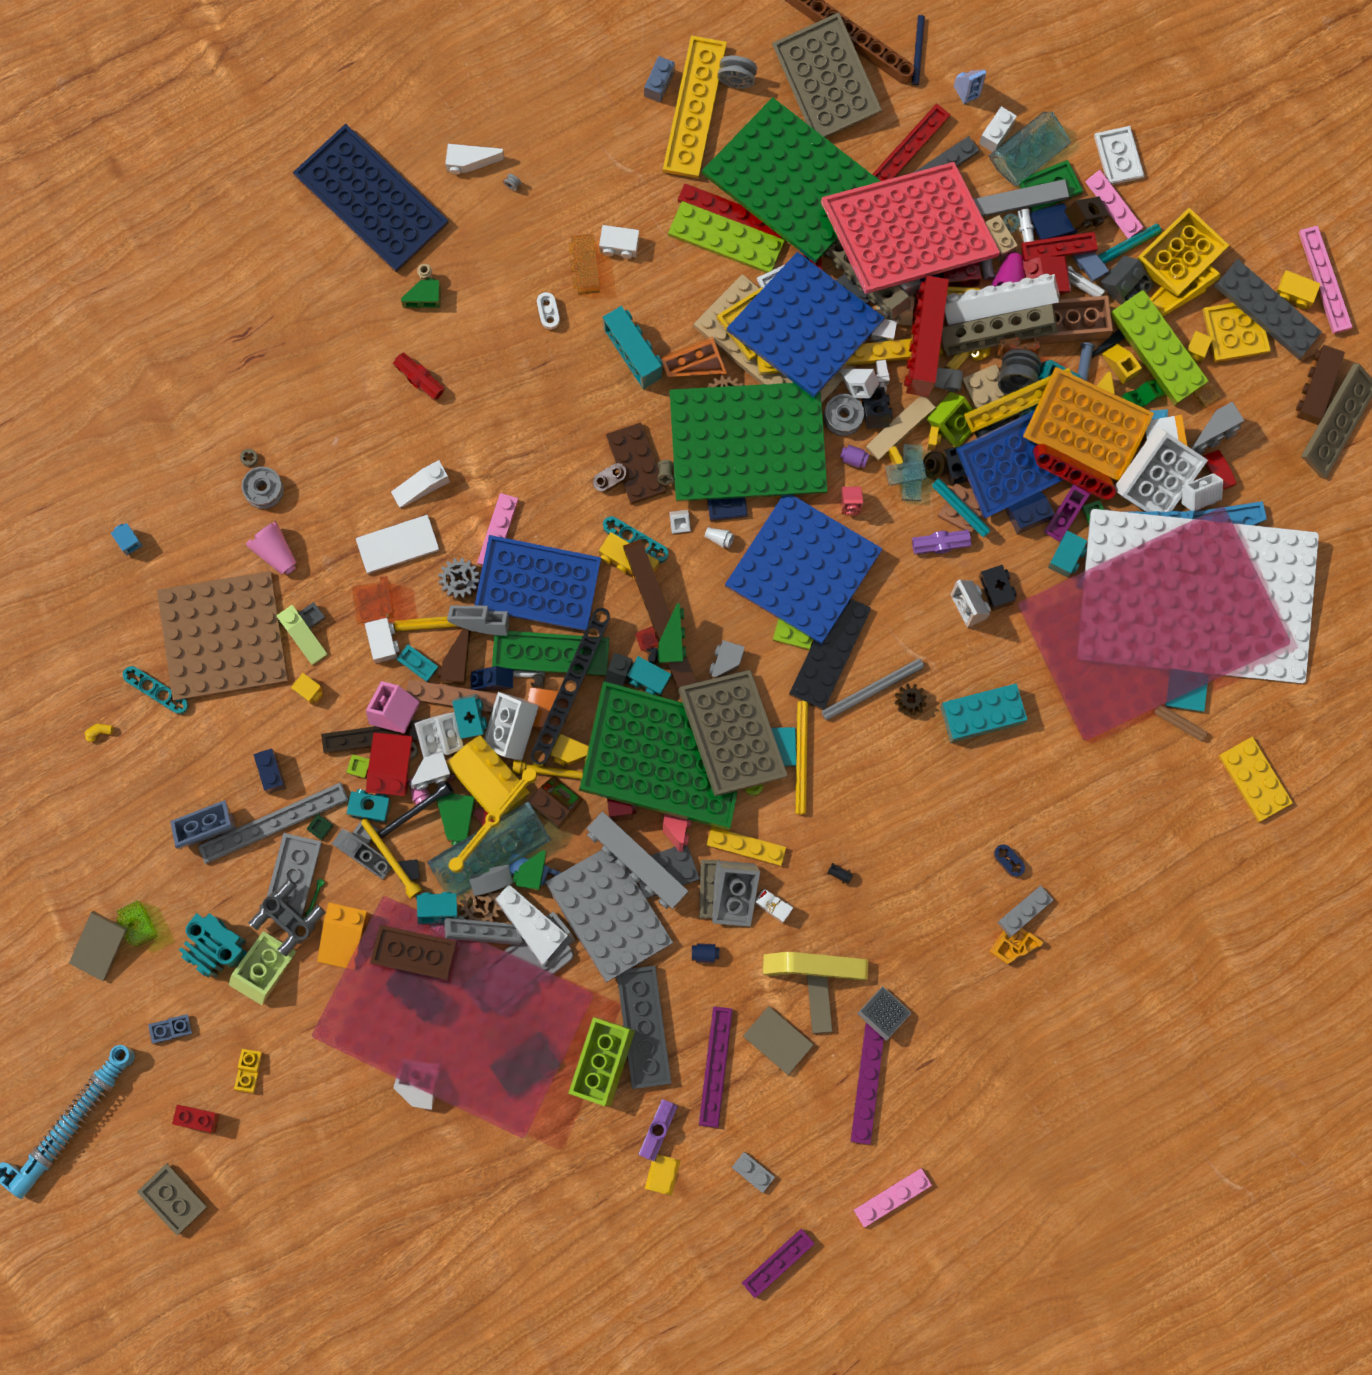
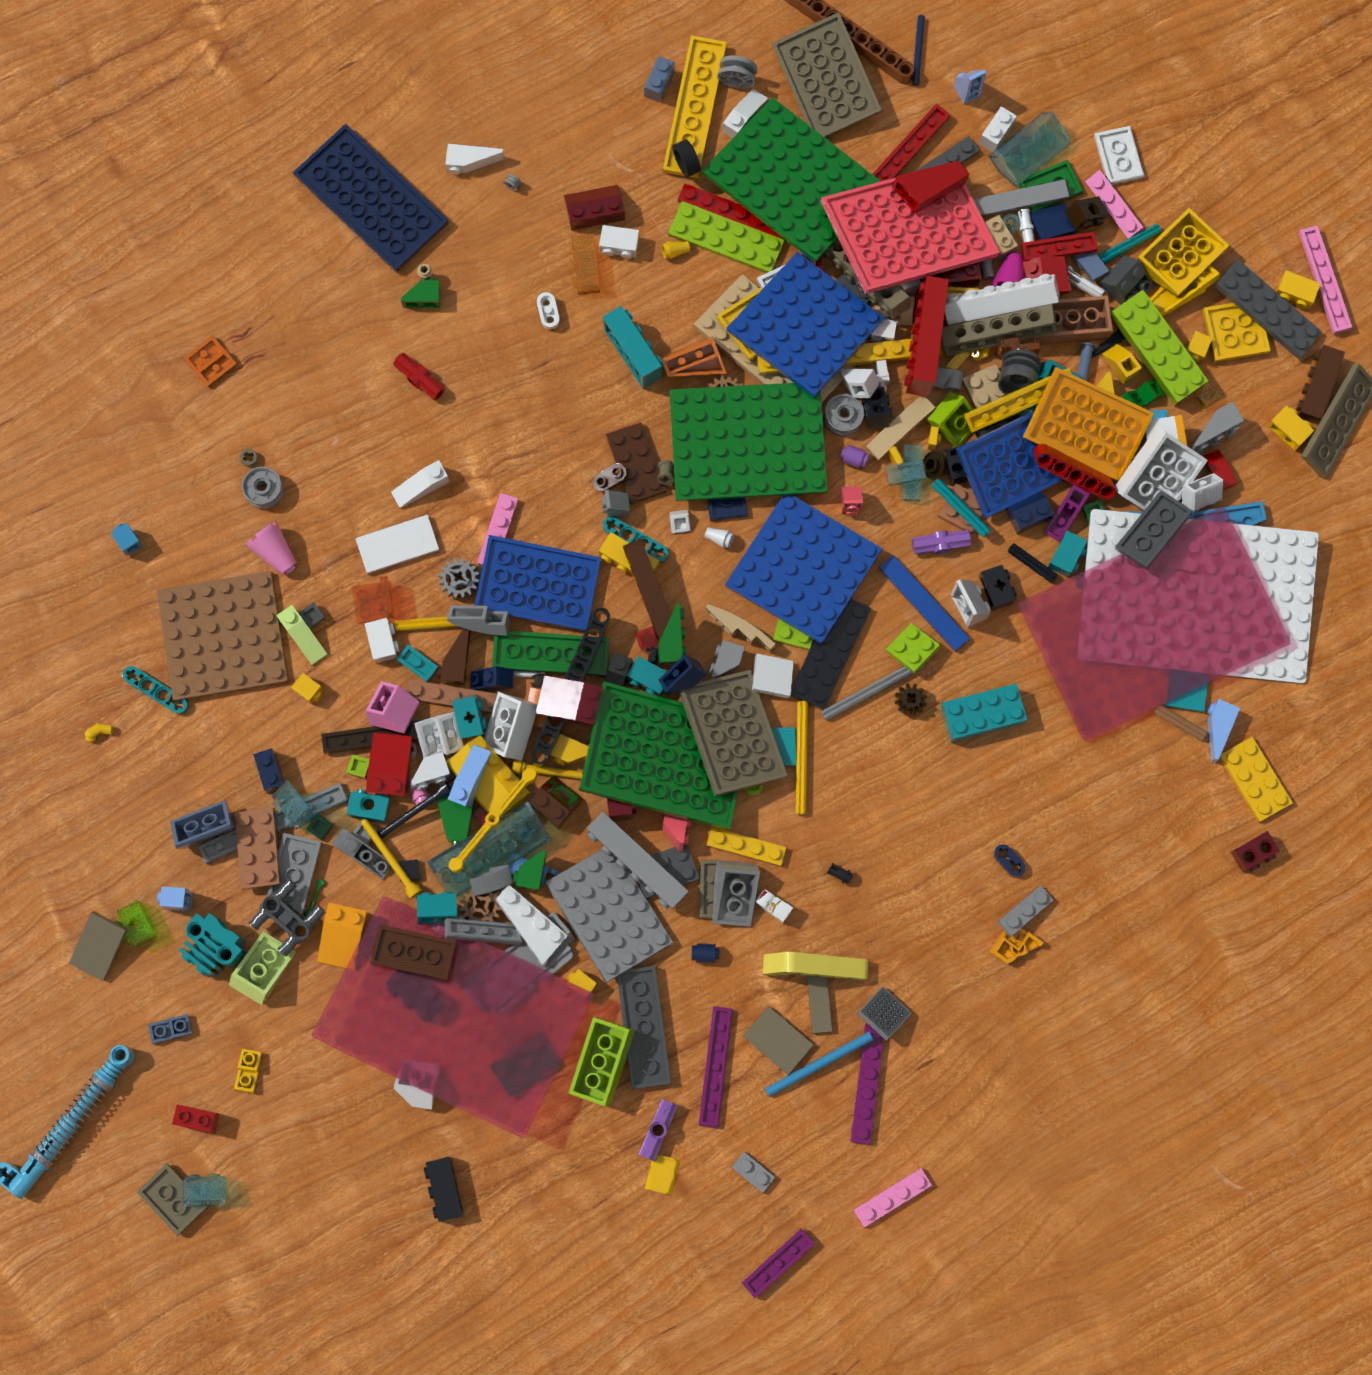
none -> light blue brick [157,887,193,912]
none -> clear light blue brick [182,1174,227,1207]
none -> orange slope [183,335,237,387]
none -> nougat plate [235,807,281,890]
none -> clear light blue slope [272,780,316,830]
none -> black brick [424,1157,464,1222]
none -> light blue slope [448,745,492,806]
none -> slope [535,676,603,727]
none -> dark red slope [564,185,625,230]
none -> yellow brick [566,969,597,1000]
none -> light grey slope [602,490,630,518]
none -> dark blue slope [659,654,707,694]
none -> yellow cone [662,241,690,260]
none -> black tyre [672,139,701,177]
none -> tan slope [705,604,776,653]
none -> white slope [723,89,768,139]
none -> white tile [752,653,794,698]
none -> dark azure piece [765,1032,873,1097]
none -> blue tile [879,555,970,652]
none -> lime plate [886,623,940,674]
none -> red slope [892,161,969,214]
none -> black axle [1008,543,1058,583]
none -> dark grey plate [1115,490,1193,570]
none -> light blue slope [1207,699,1240,763]
none -> dark red brick [1230,831,1280,872]
none -> yellow brick [1267,405,1315,451]

